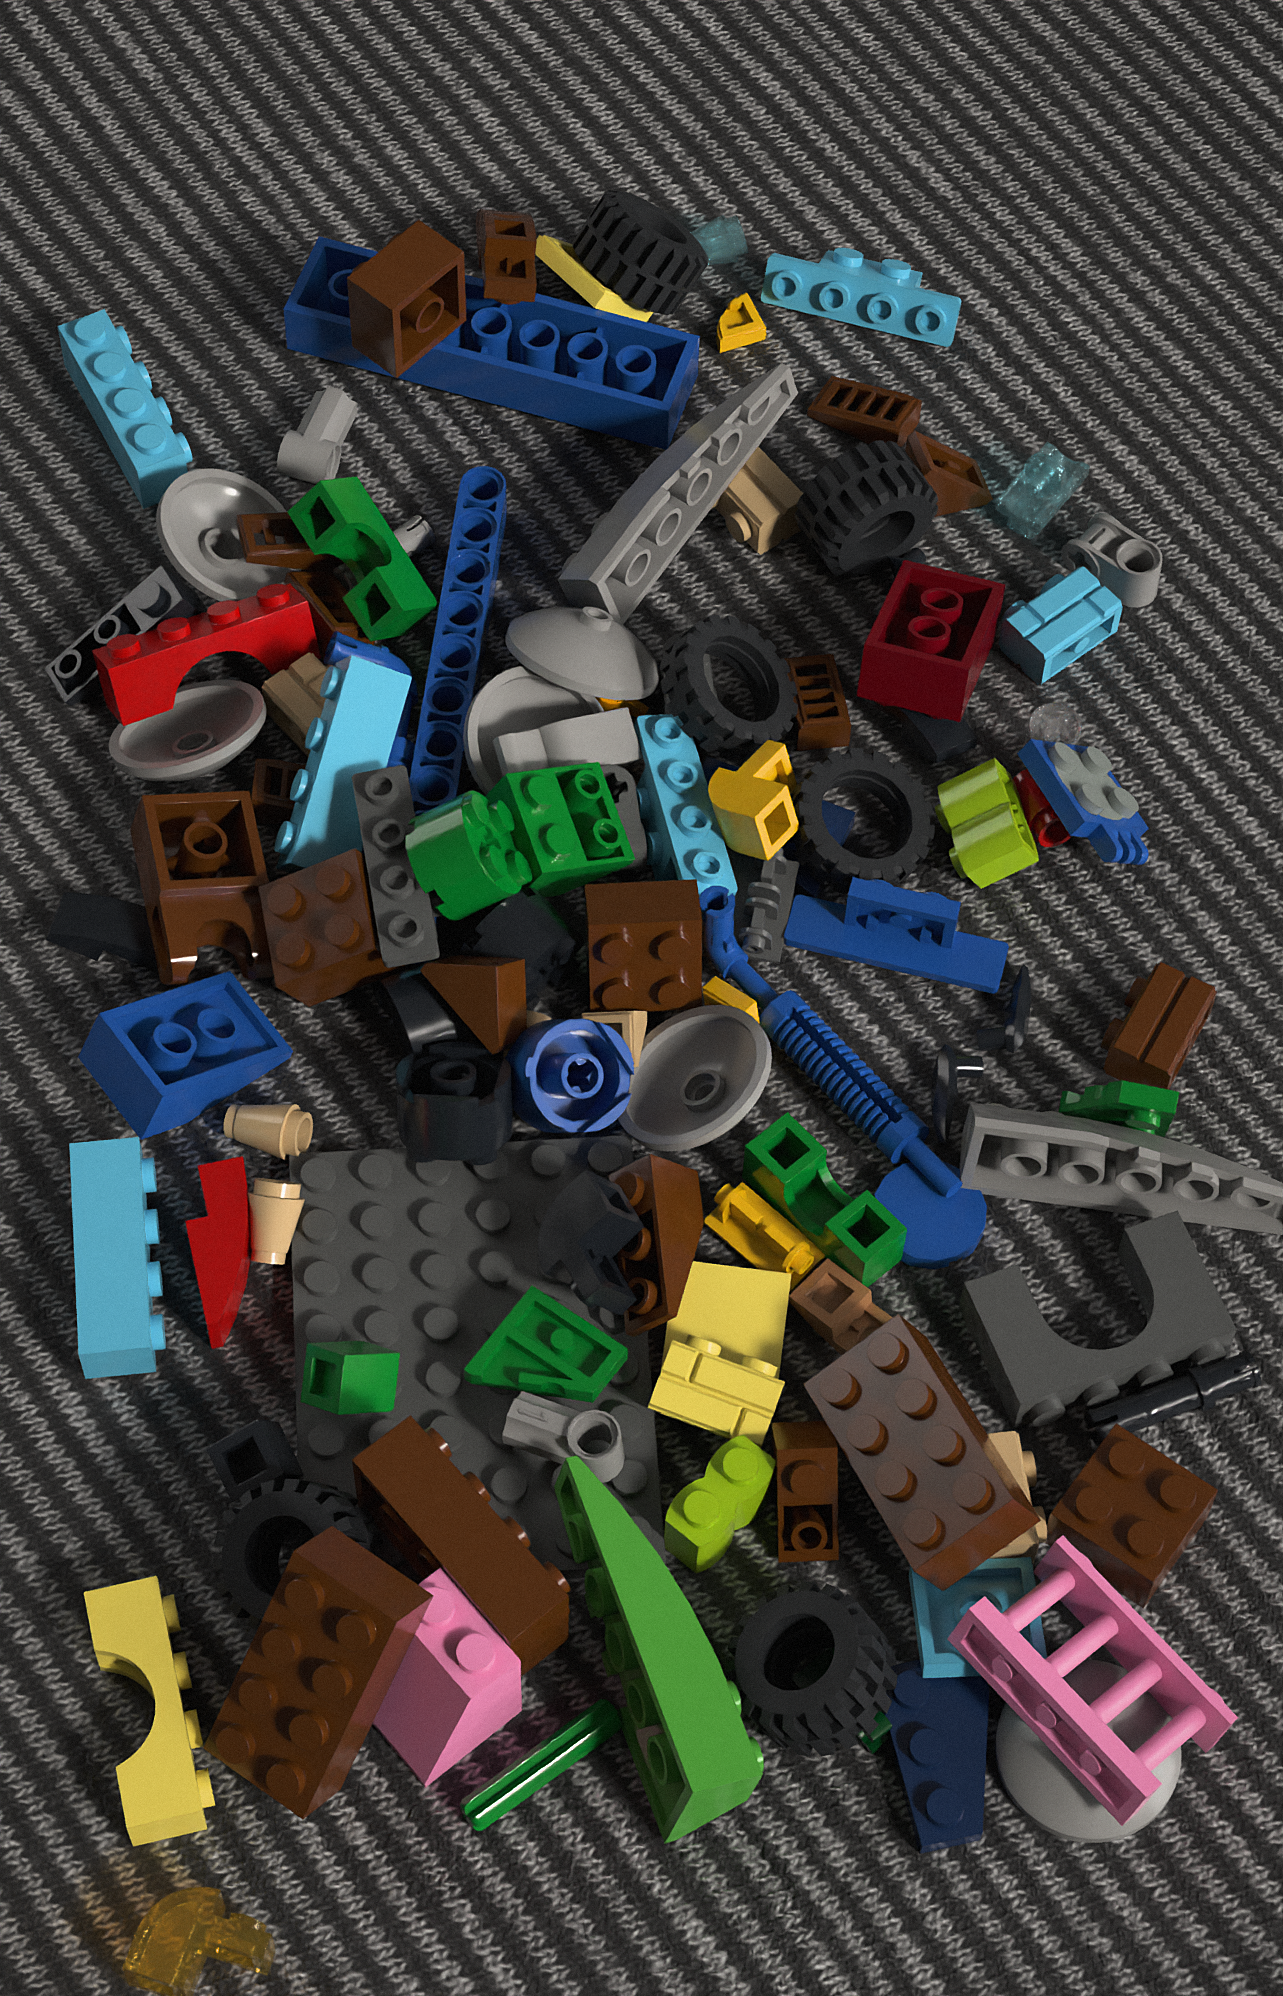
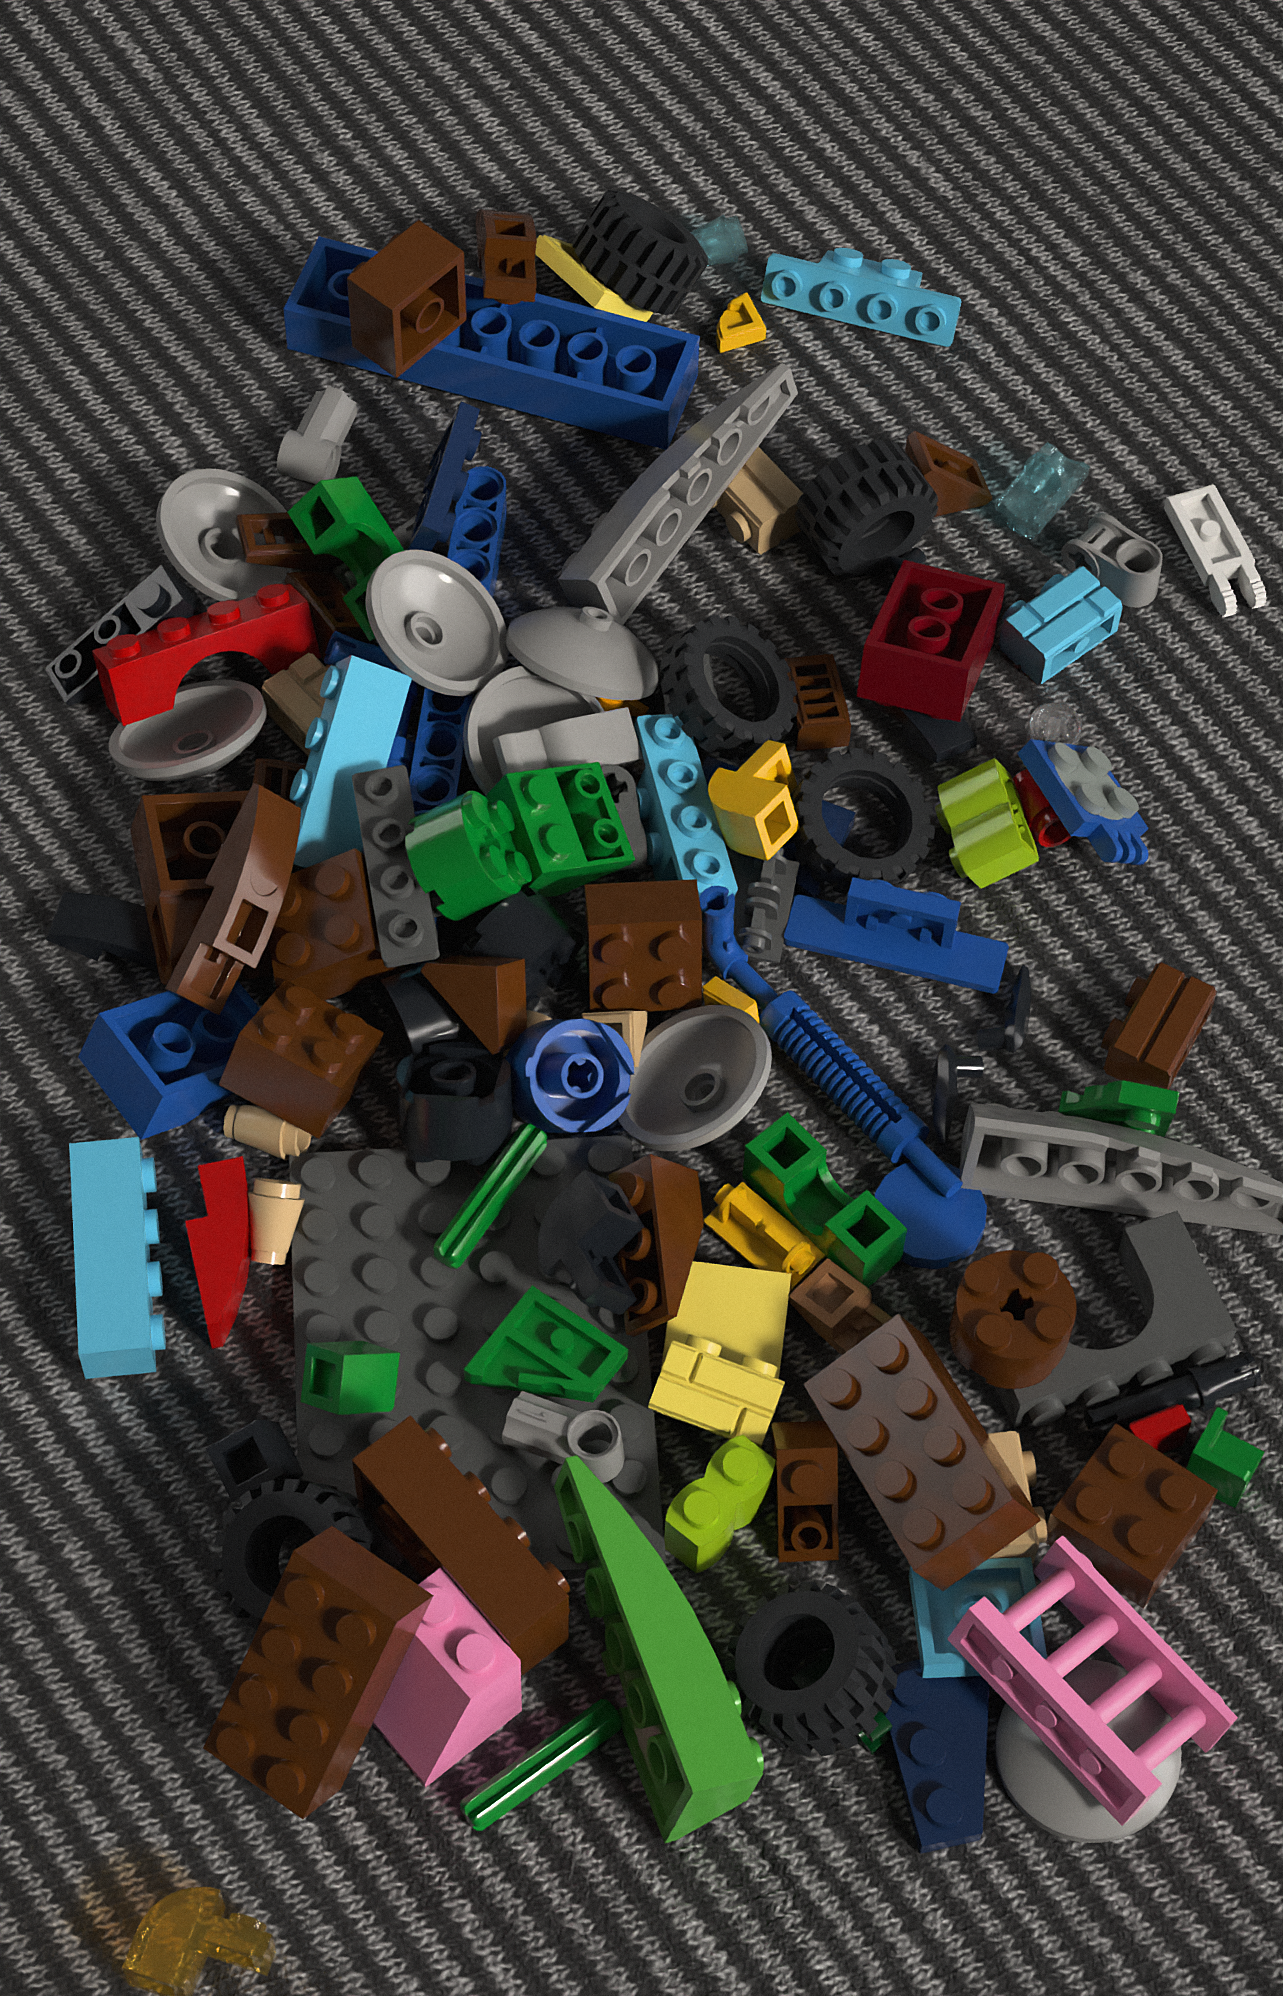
medium azure brick [57,309,193,509] -> none
light yellow arch [84,1576,215,1847] -> none
reddish brown slope [807,376,922,447] -> none
none -> reddish brown slope [165,783,301,1015]
none -> reddish brown brick [219,980,384,1139]
none -> light grey dish [365,550,508,696]
none -> dark blue wing [407,401,482,552]
none -> green axle [433,1122,547,1269]
none -> reddish brown brick [950,1250,1077,1389]
none -> red tile [1127,1404,1192,1454]
none -> white hinge [1164,484,1267,617]
none -> green panel [1186,1407,1264,1508]

